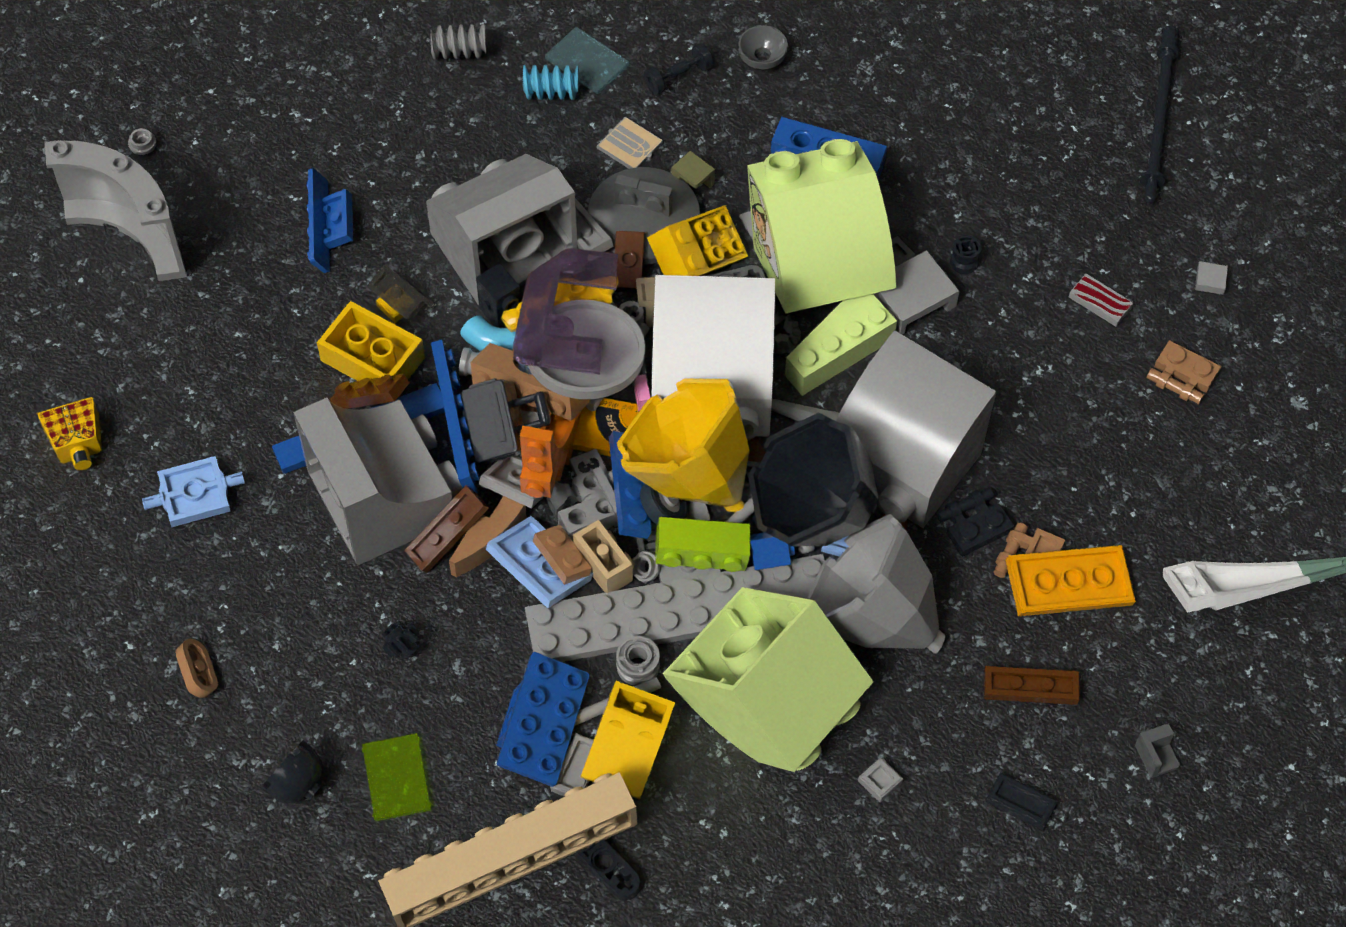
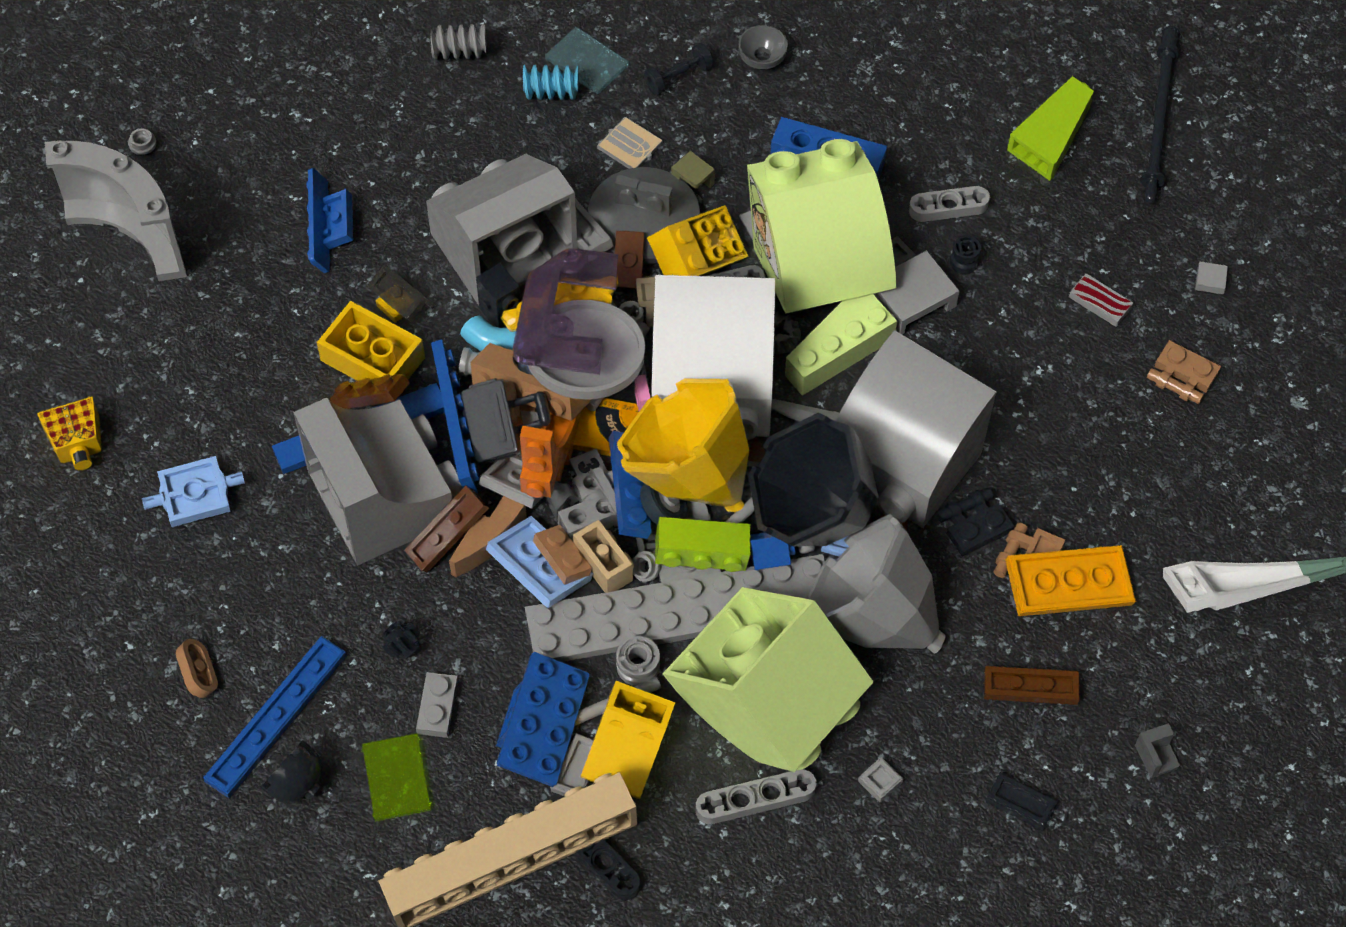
none -> blue tile [203,636,347,798]
none -> light grey plate [416,672,458,738]
none -> light grey beam [696,769,816,824]
none -> light grey beam [909,186,990,222]
none -> lime slope [1007,76,1094,181]

